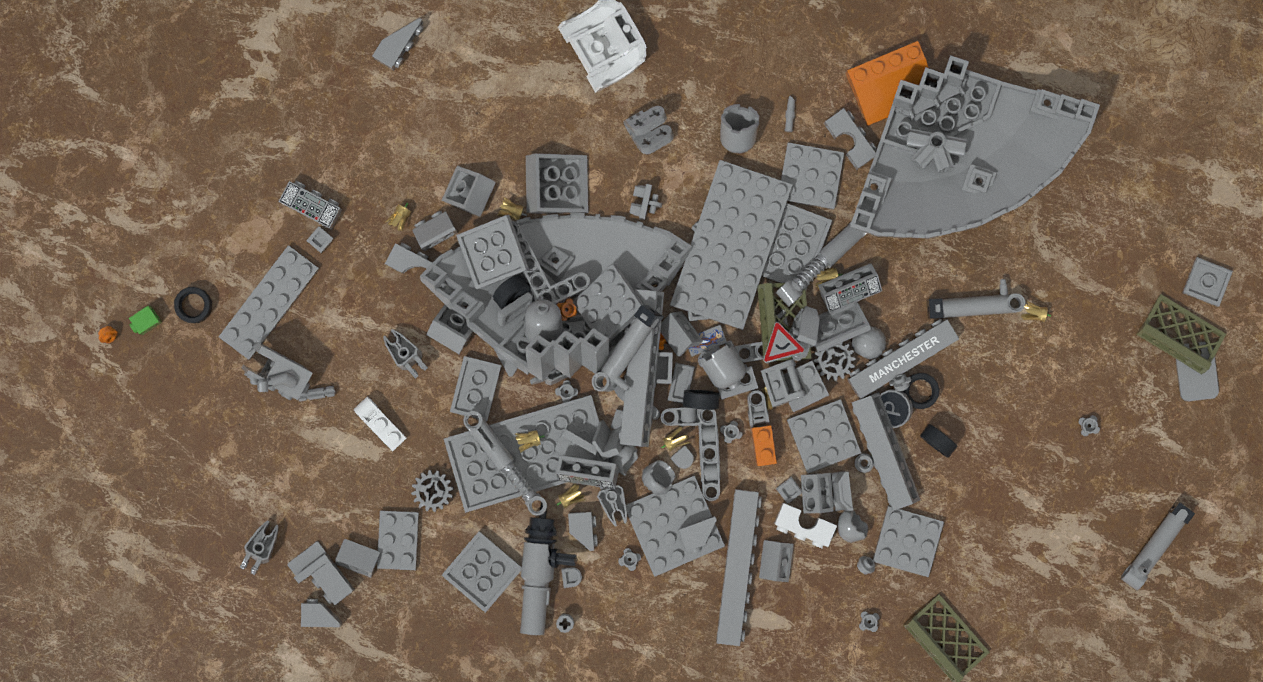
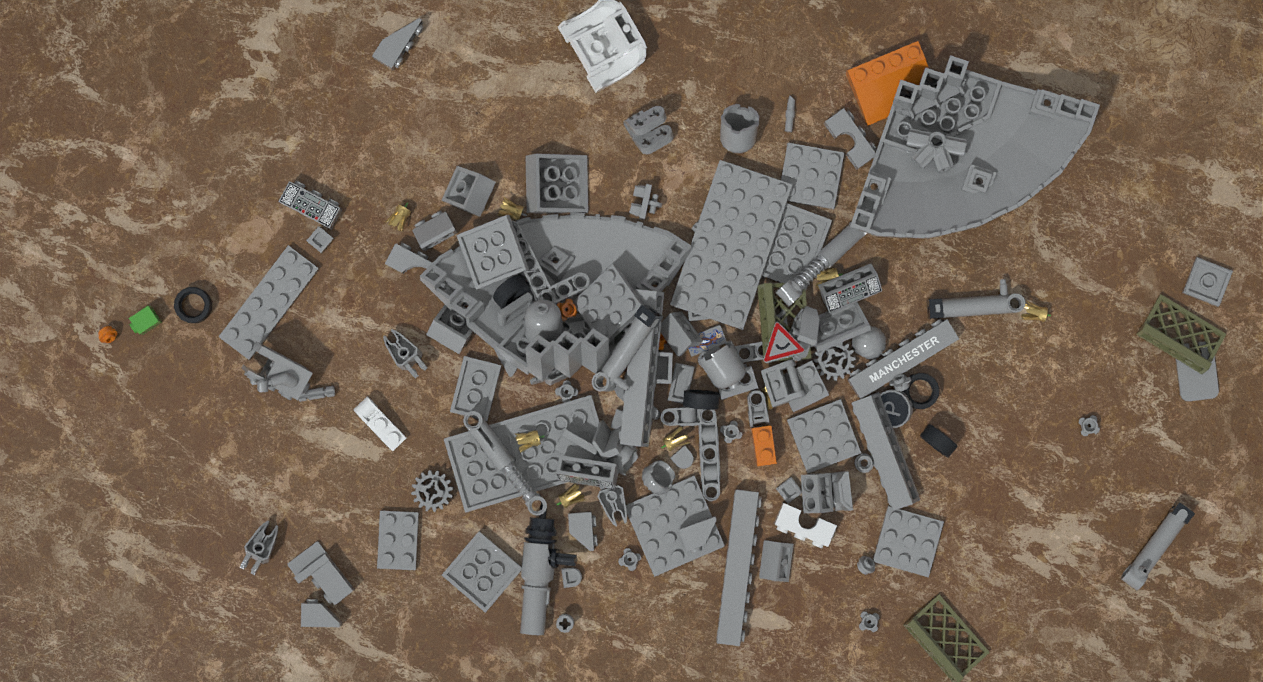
light grey panel [335,539,380,578] -> none
light grey hair [838,510,868,543] -> none

